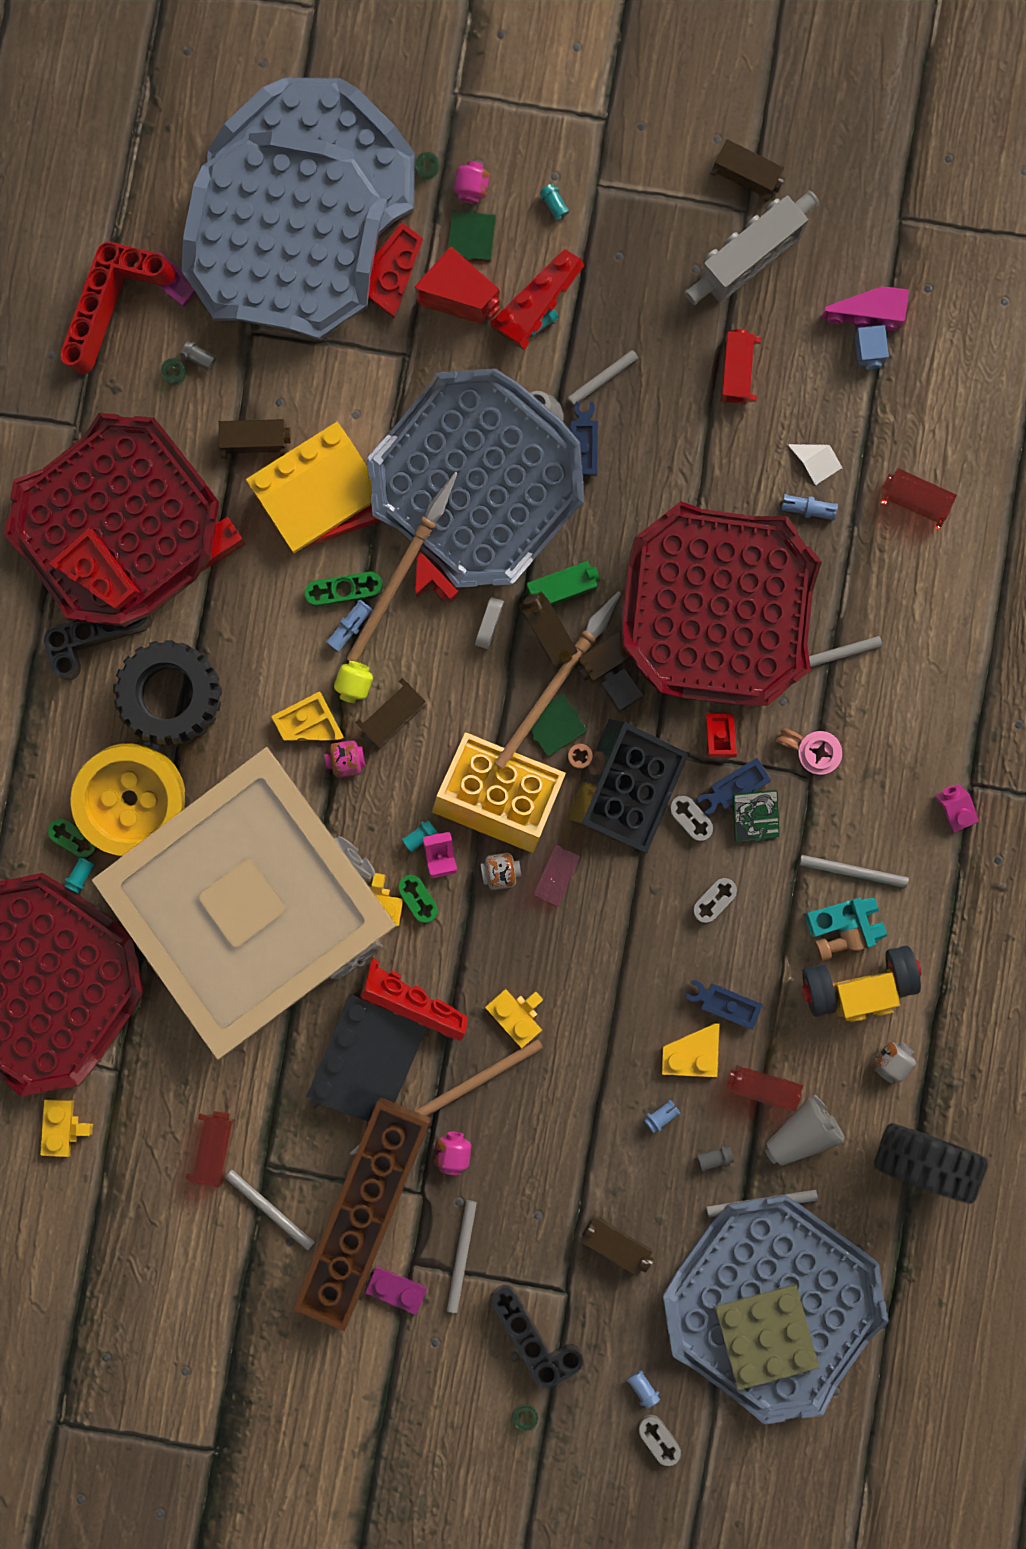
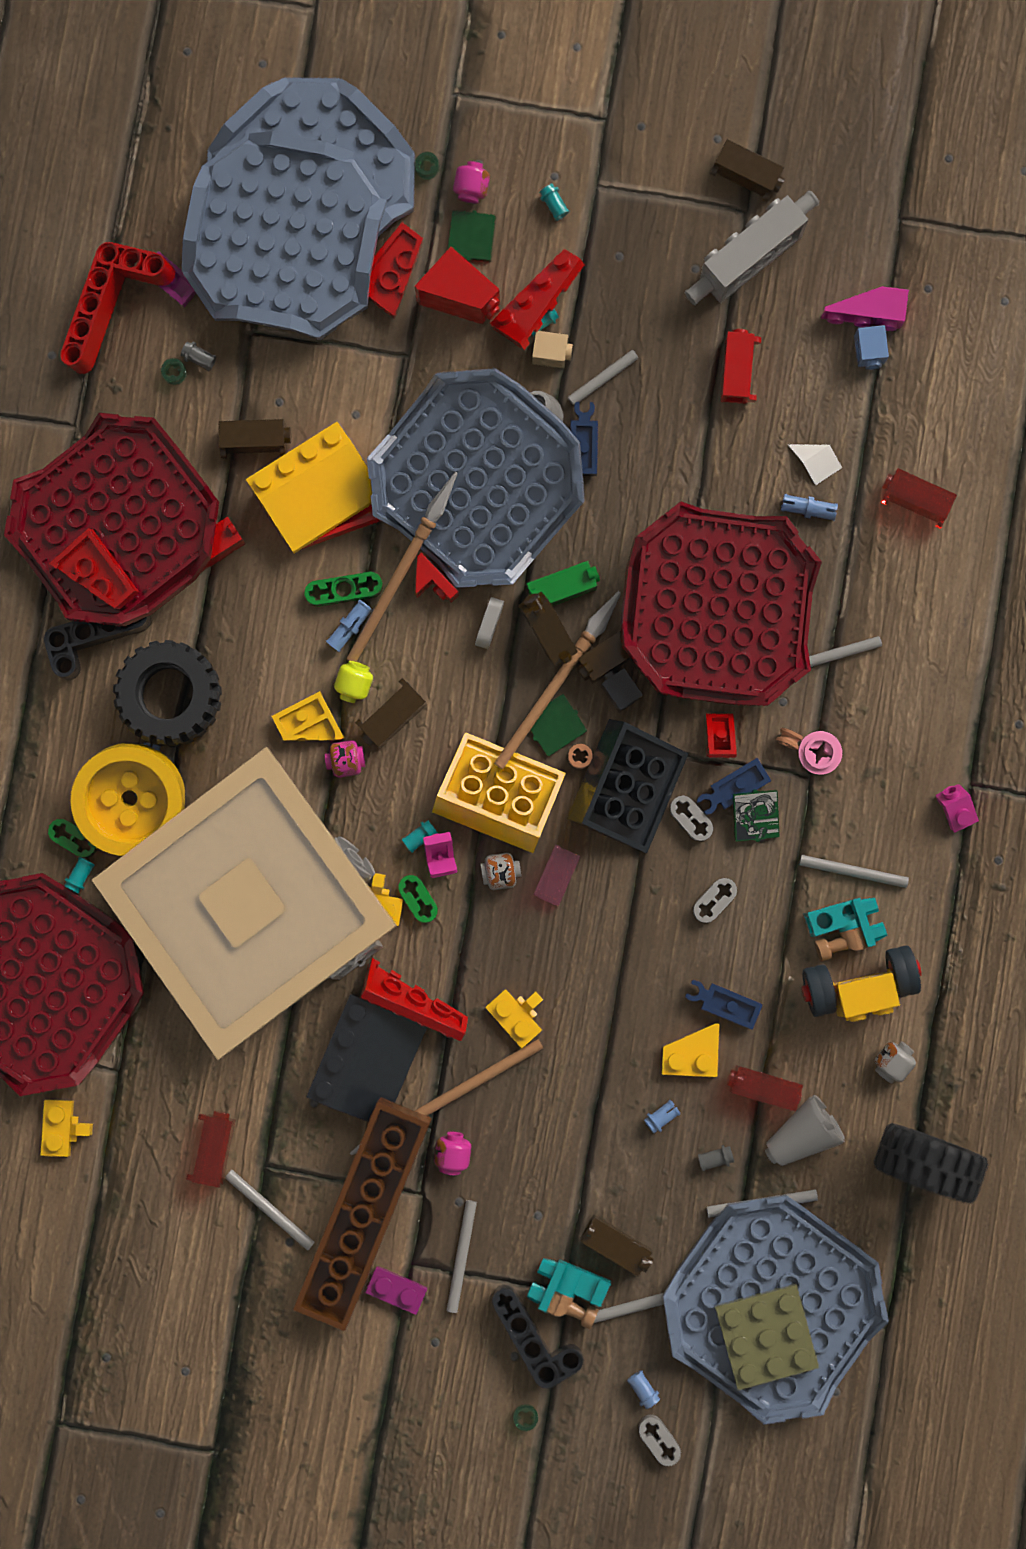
none -> teal hips [527,1258,611,1330]
none -> tan brick [532,331,573,368]
none -> light grey bar [593,1293,664,1324]

